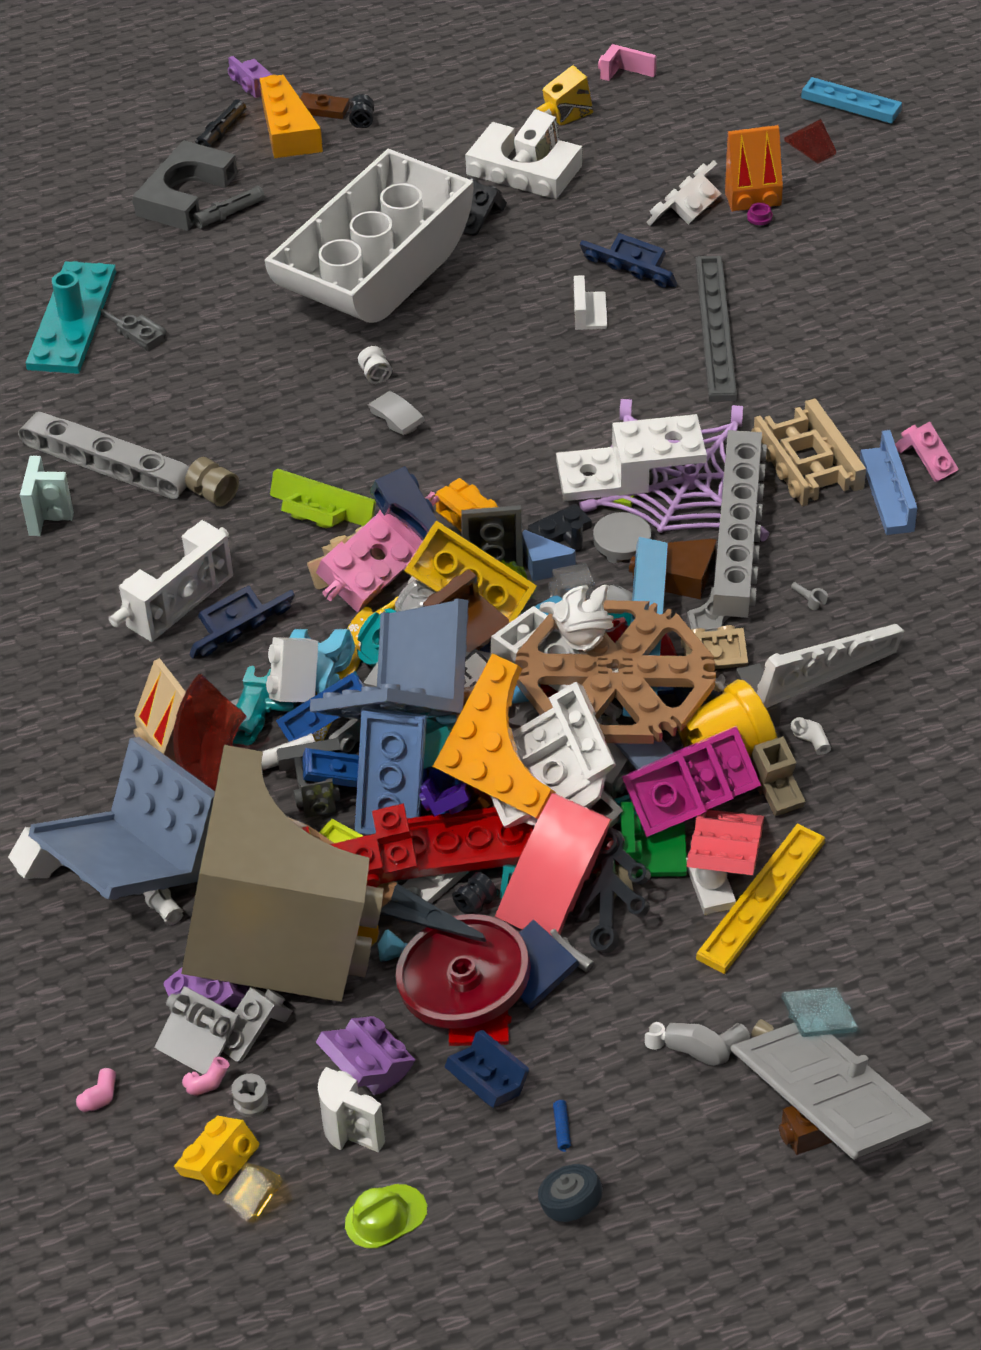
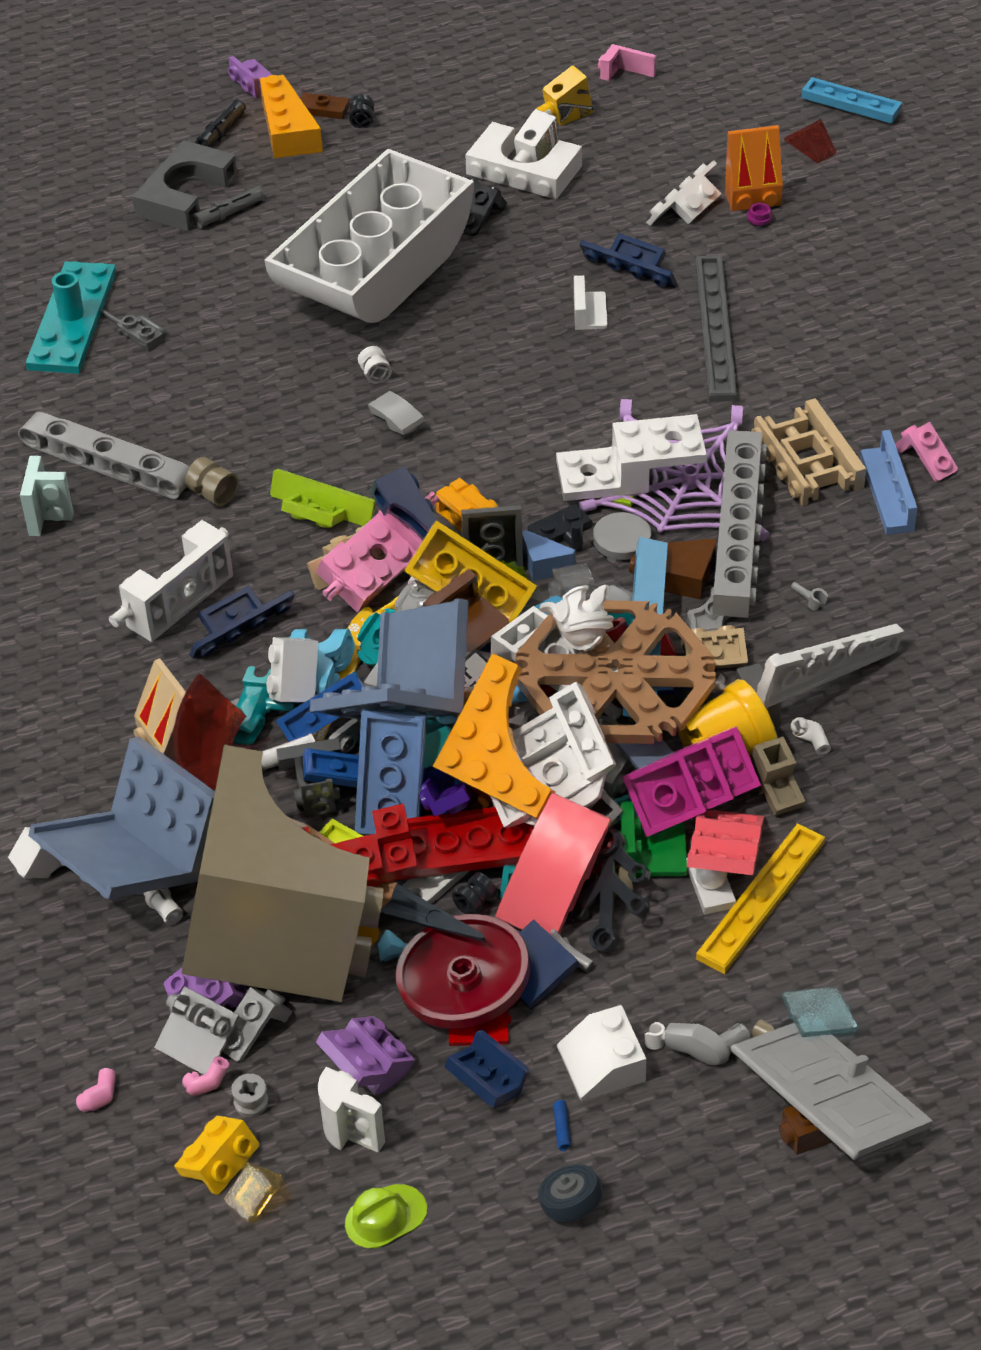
none -> white slope [557,1005,646,1101]

